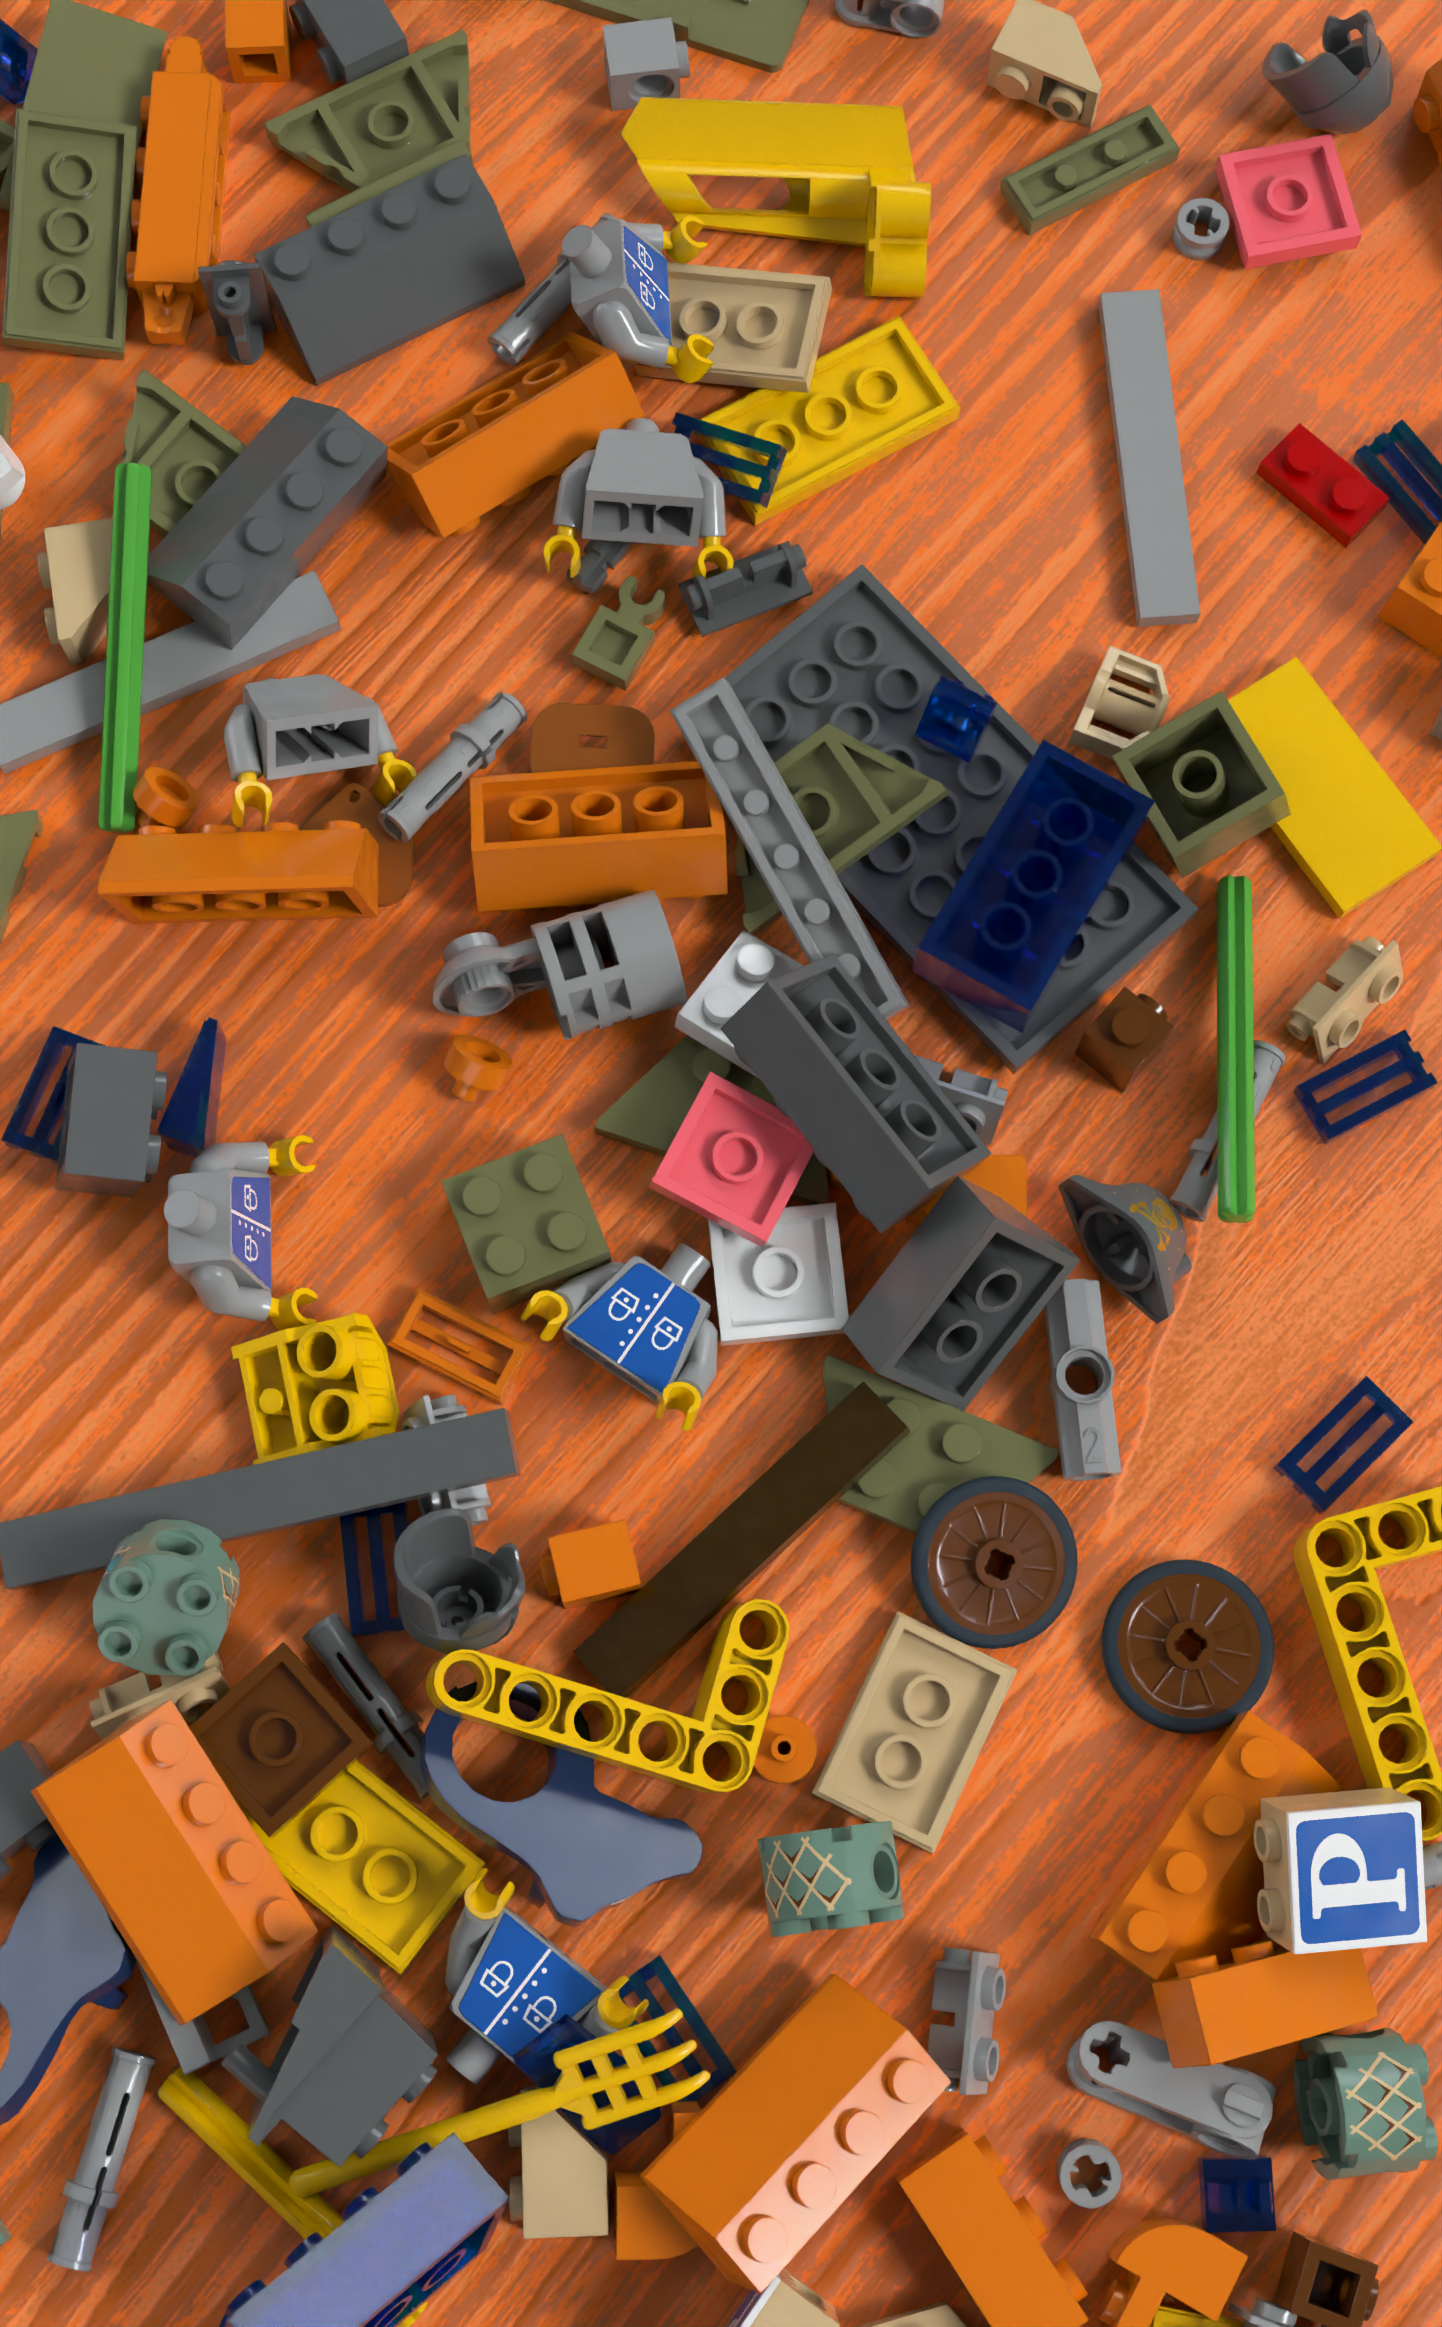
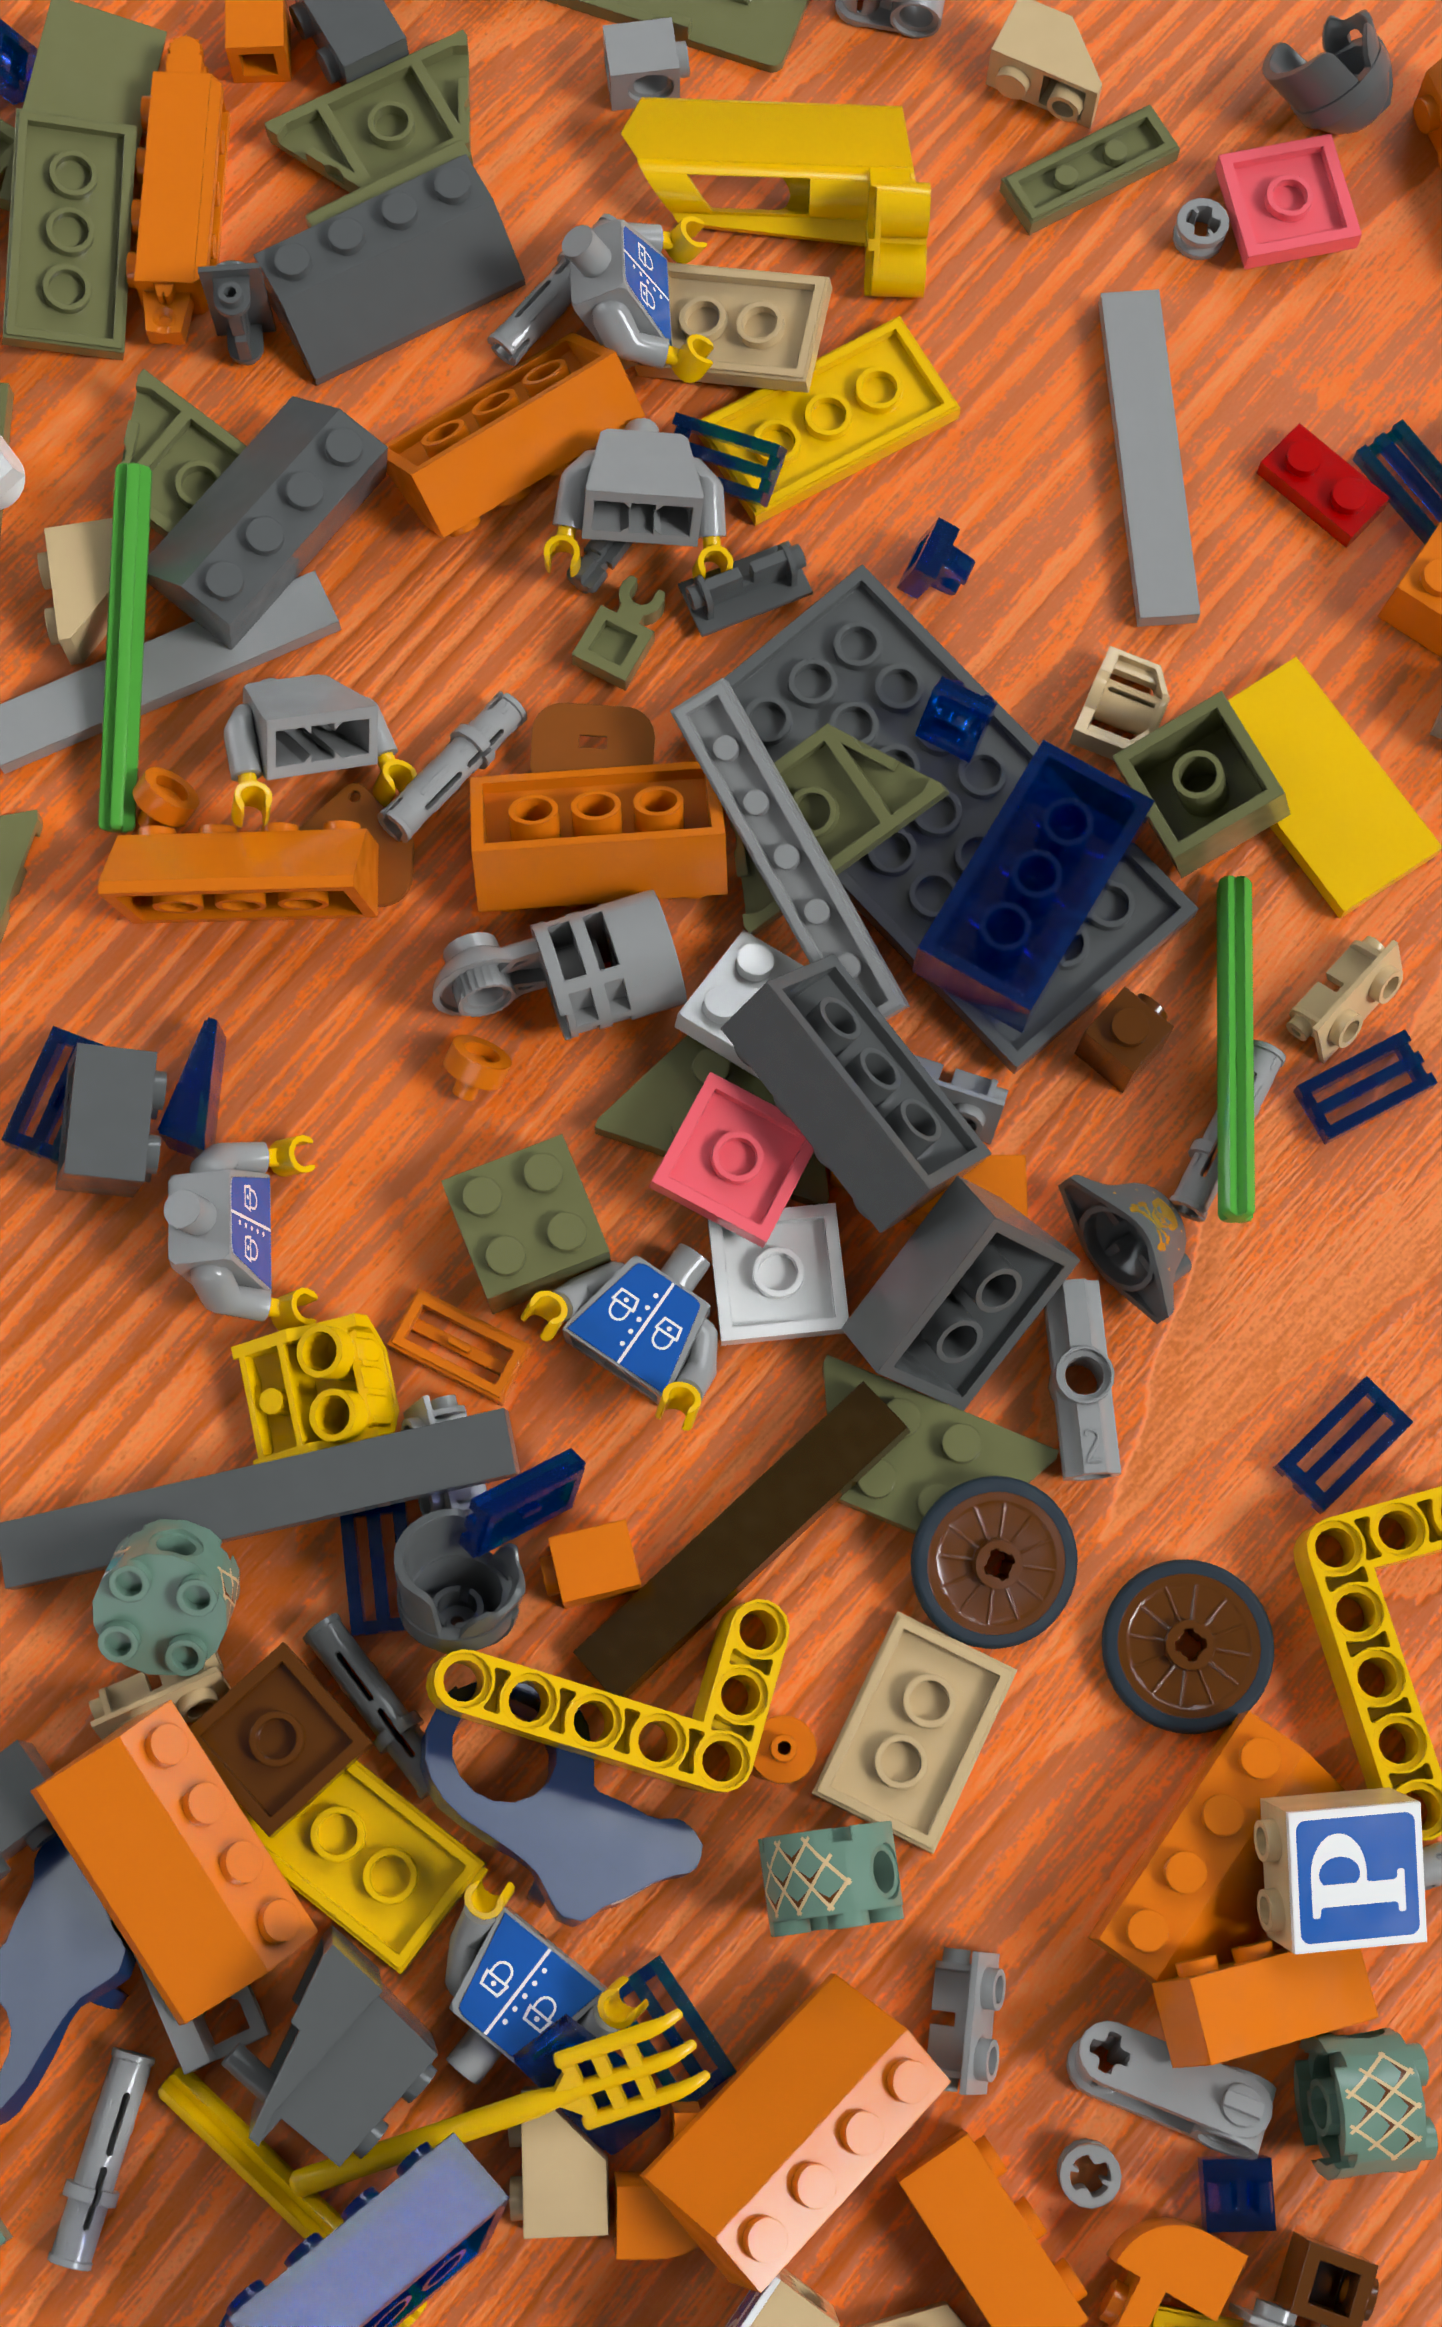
none -> clear blue tile [459,1448,586,1558]
none -> clear blue tile [897,517,975,599]

